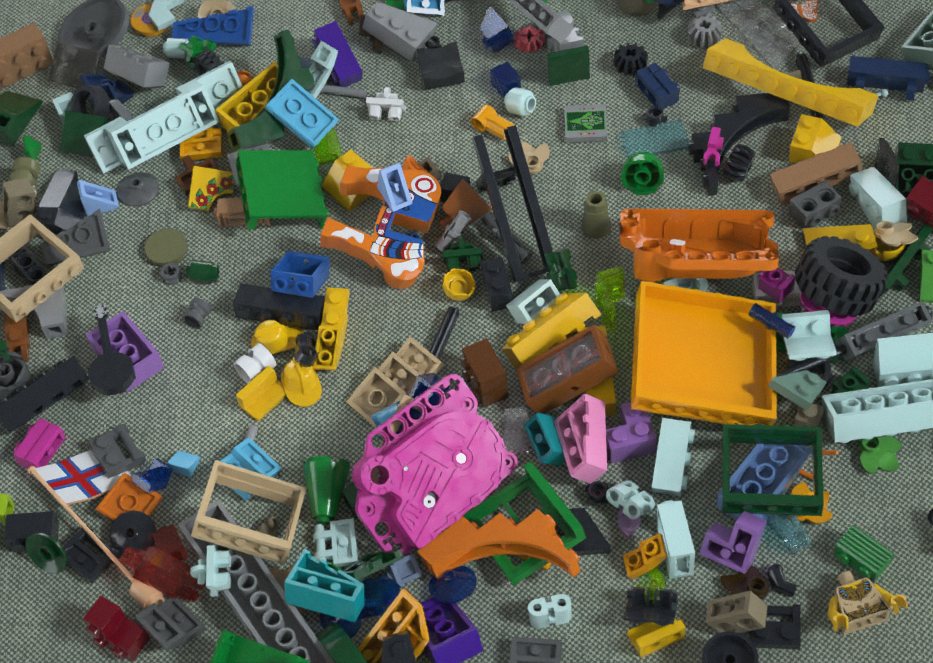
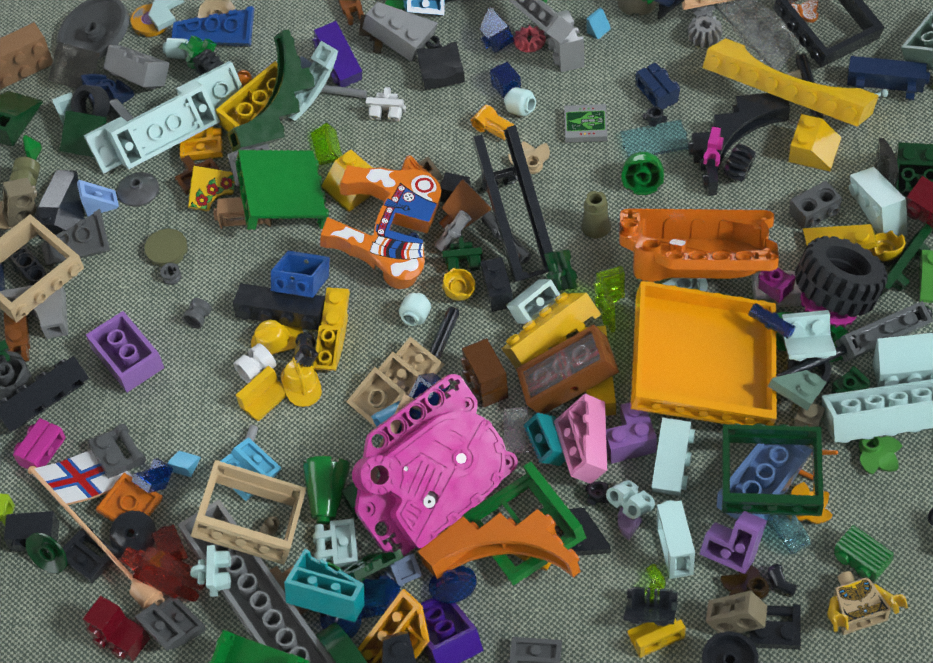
black piece [88,304,136,396] -> none
dark green brick [186,260,219,284] -> none
medium azure tile [265,79,340,149] -> none
light blue slope [377,162,413,212] -> none
light aqua piece [528,594,572,629] -> none
dark green tile [547,45,590,86] -> none
black gear [613,42,648,77] -> none
light orange slope [623,533,668,580] -> none
medium nougat brick [770,142,863,206] -> none
tan plate [874,221,918,246] -> none
none -> light aqua head [399,293,431,326]
none -> medium azure slope [587,8,611,39]

